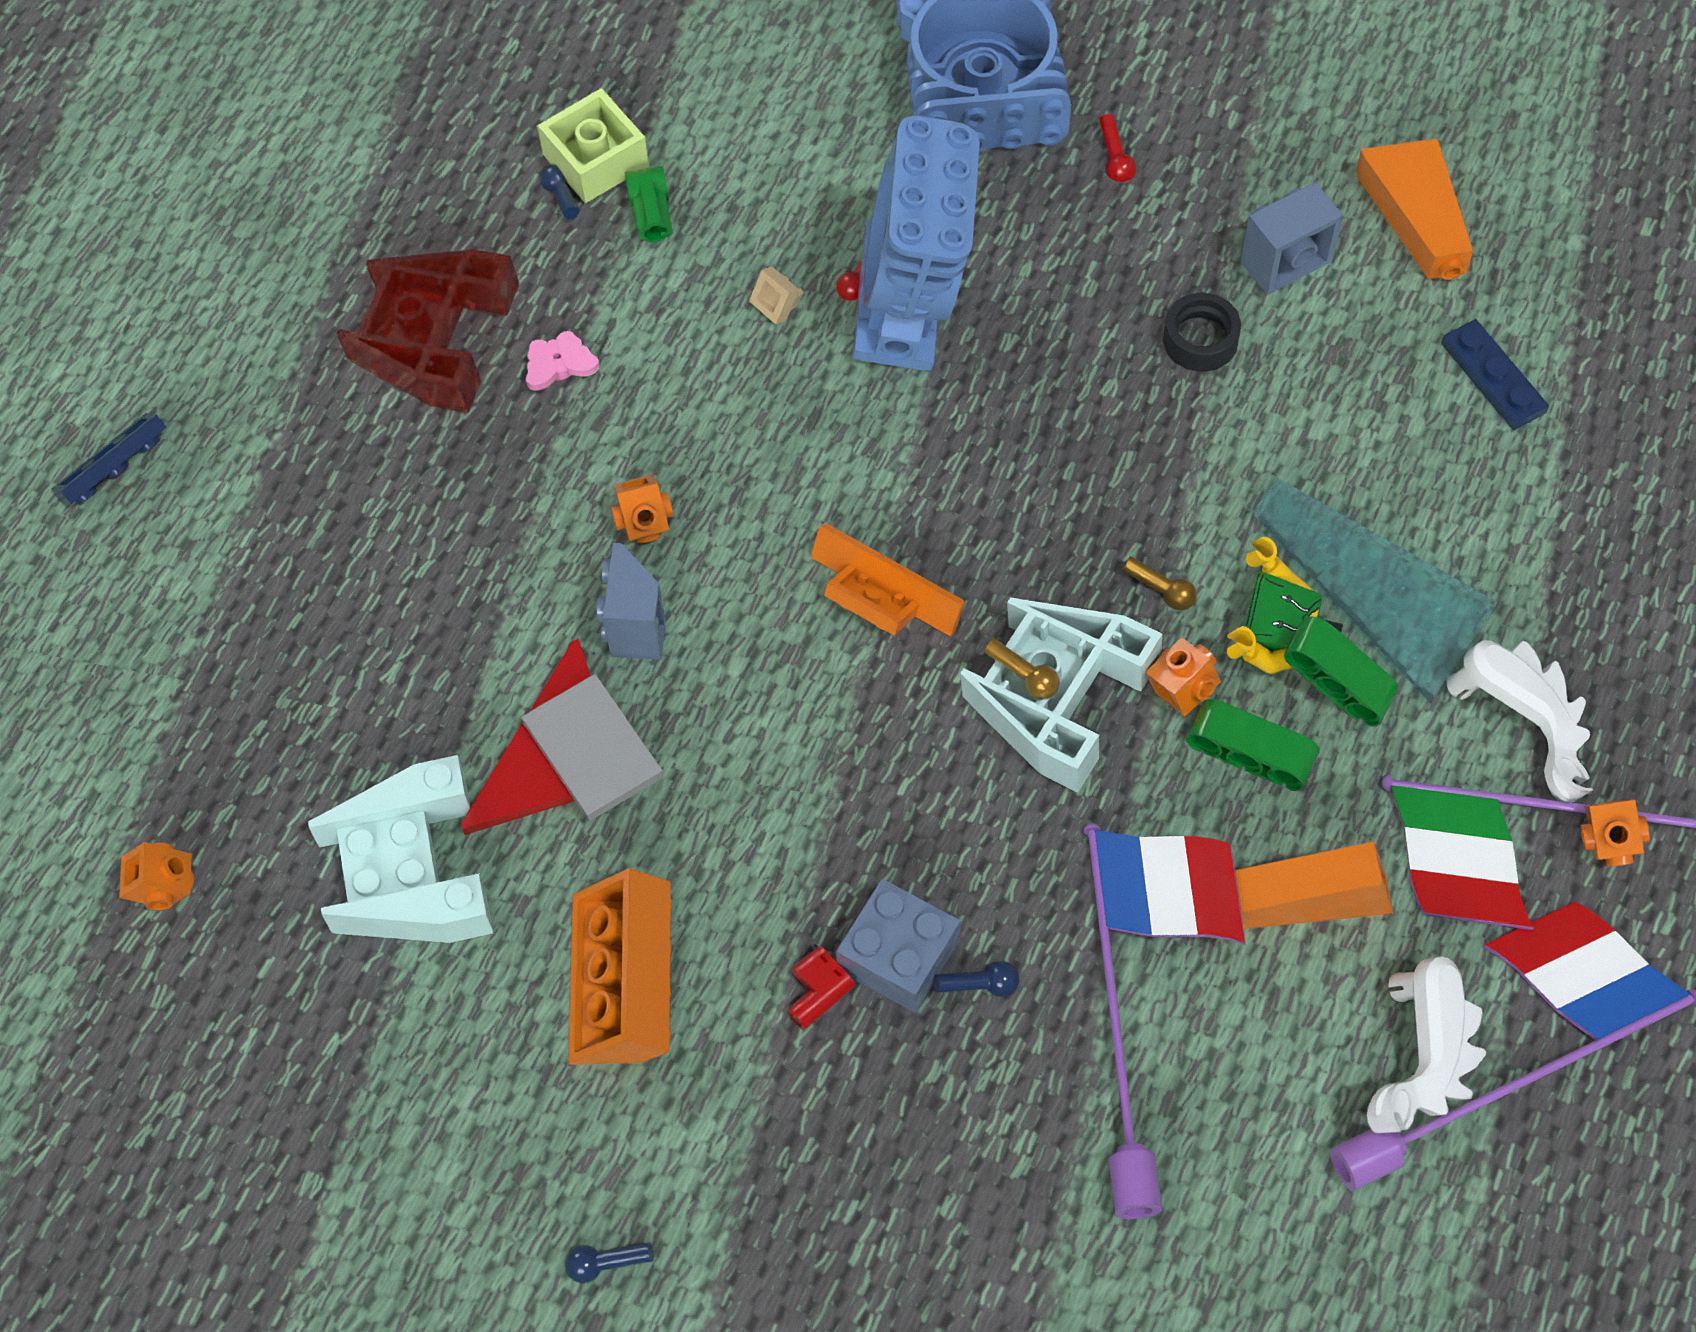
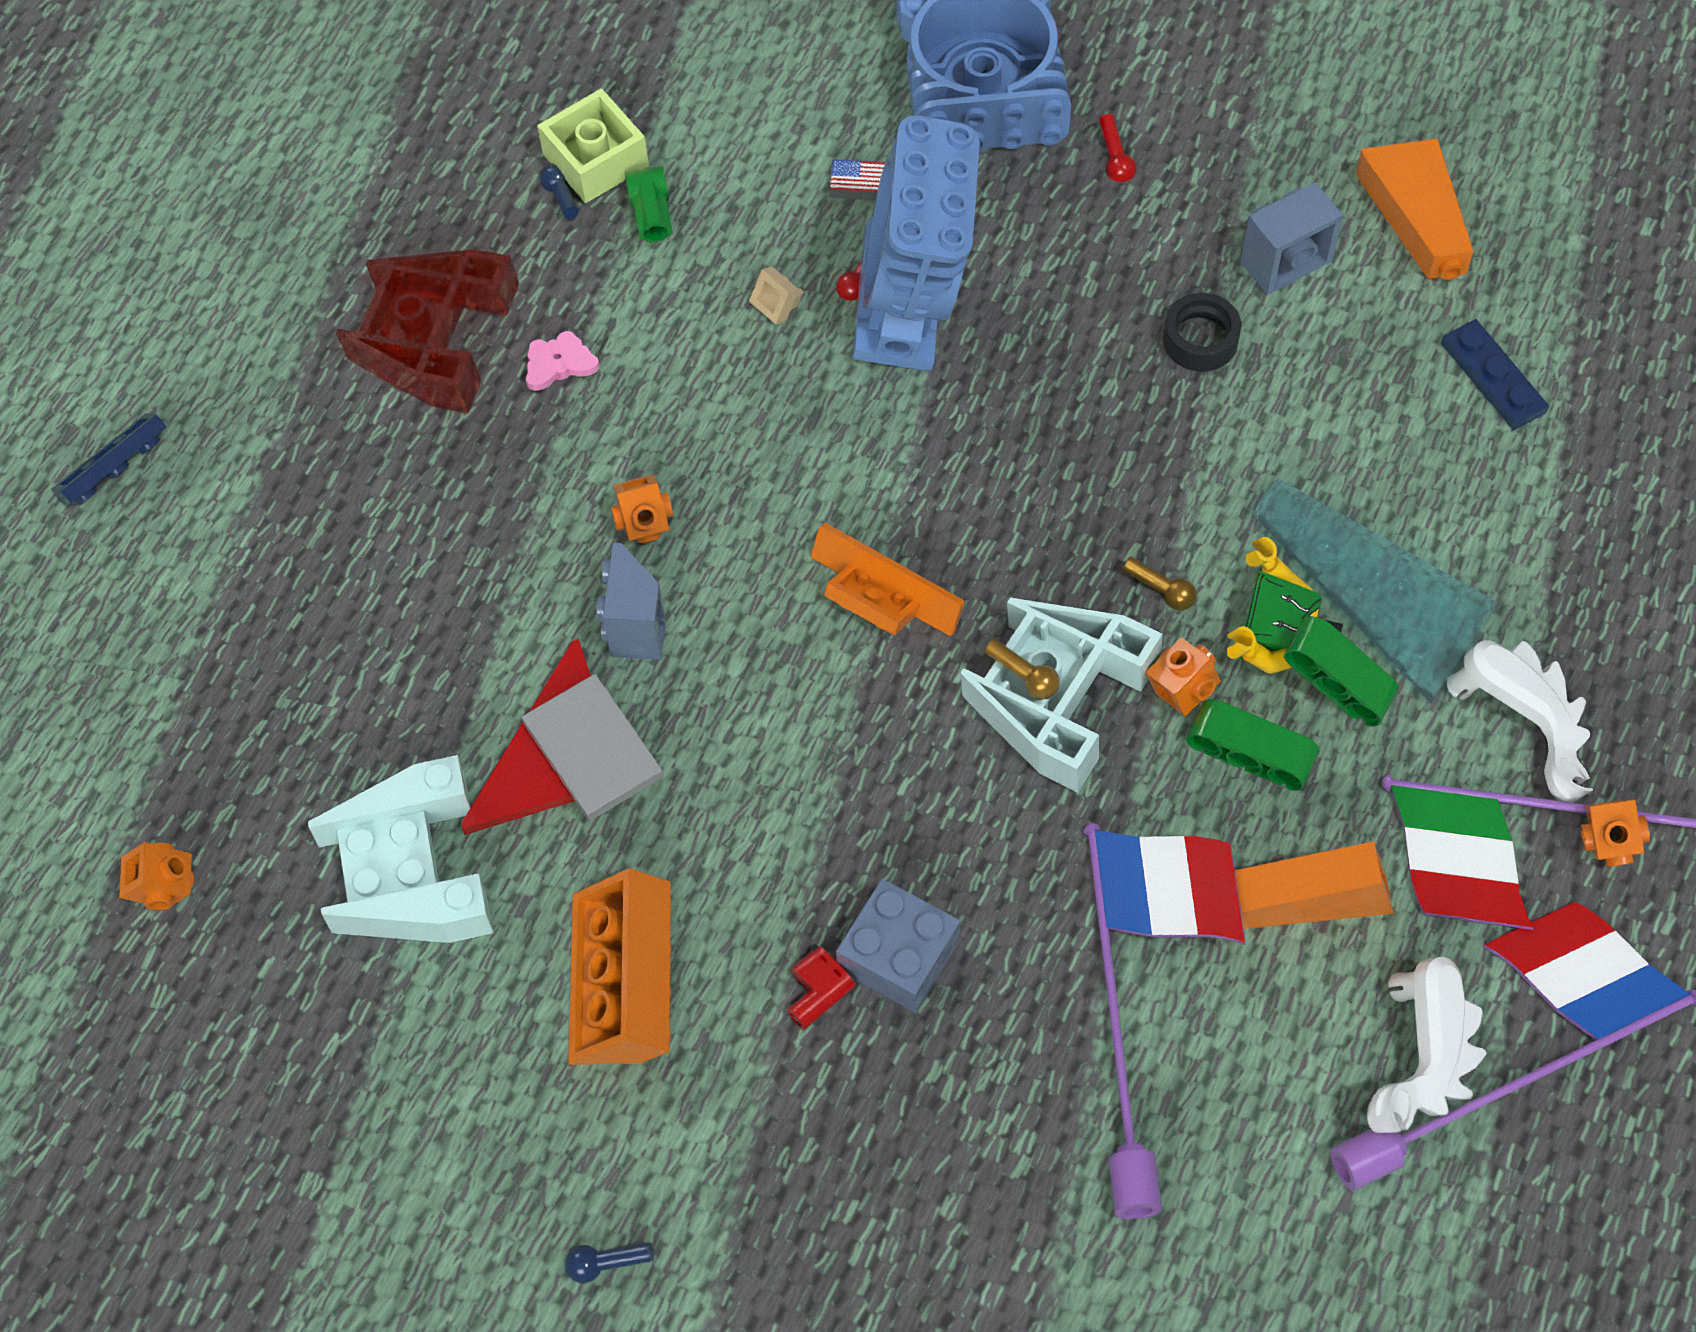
dark blue bar [934,961,1019,997] -> none
none -> tile [829,159,885,200]

